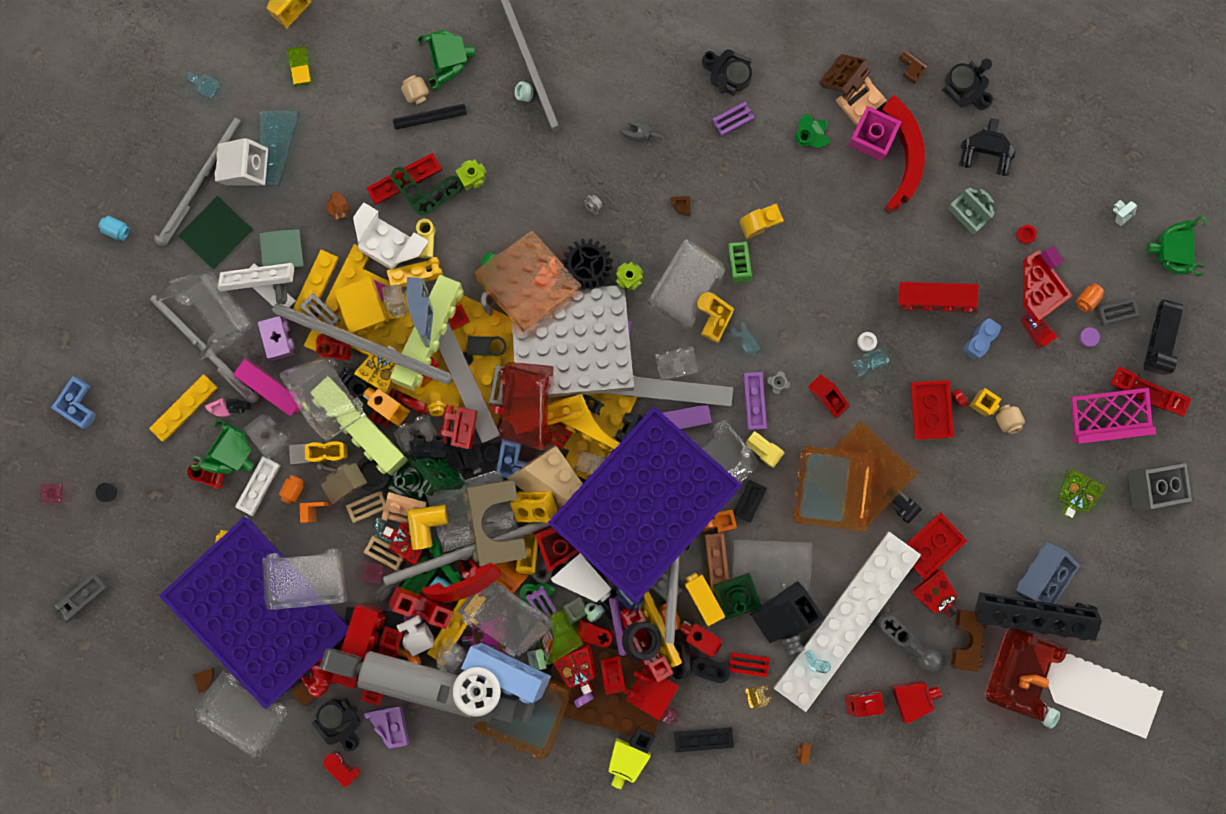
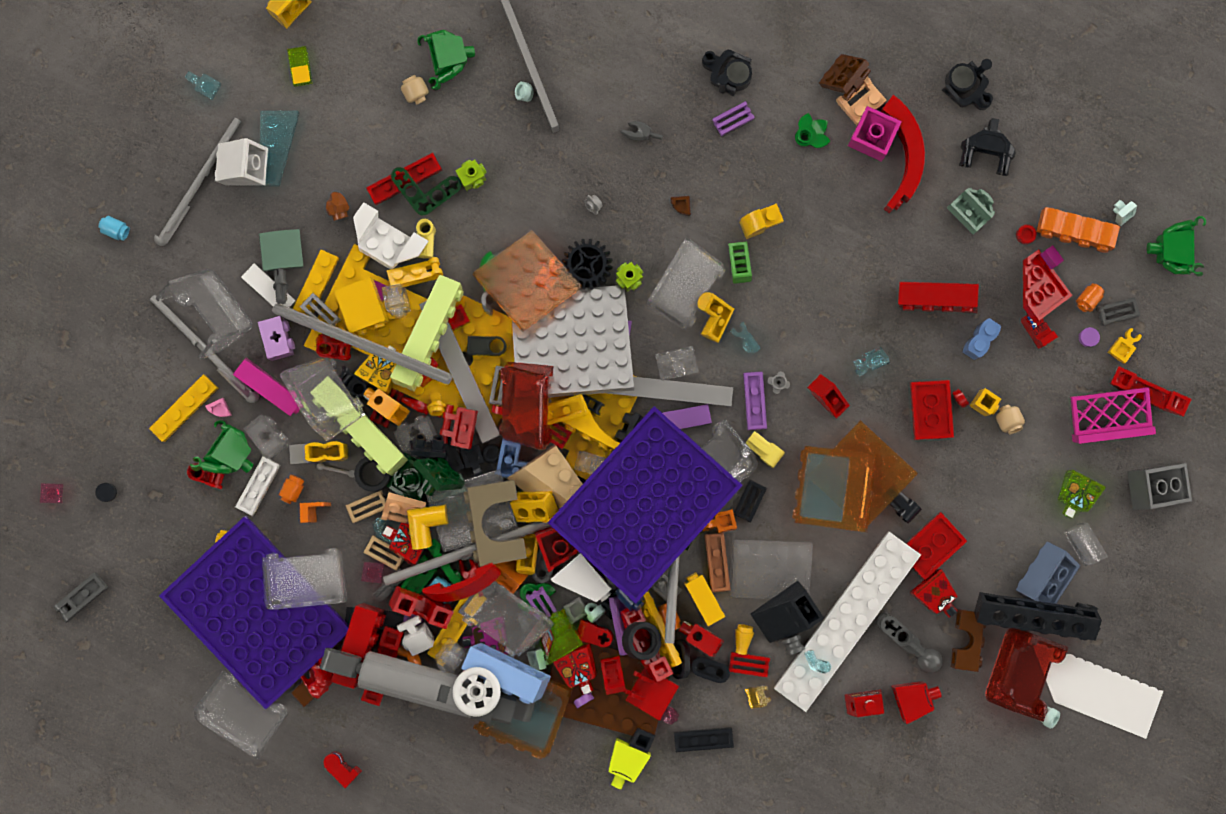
medium blue brick [51,376,96,429] -> none
clear green piece [178,196,253,269] -> none
reddish brown tile [193,668,214,693] -> none
white tile [218,263,294,291] -> none
black plate [226,398,251,413] -> none
black piece [312,698,361,752] -> none
dark tan brick [321,463,367,505] -> none
medium lavender wing [364,705,410,749] -> none
black axle [393,104,467,129] -> none
sand blue slope [406,277,434,348] -> none
dark green plate [713,573,762,620] -> none
dark orange plate [796,741,811,765] -> none
white tile [857,332,877,352] -> none
reddish brown piece [899,49,928,84] -> none
orange arm [1018,675,1049,689] -> none
black beam [1144,299,1183,375] -> none
none -> yellow cone [735,624,754,655]
none -> orange brick [1036,207,1120,253]
none -> clear brick [1064,523,1108,566]
none -> yellow plate [1107,328,1142,364]

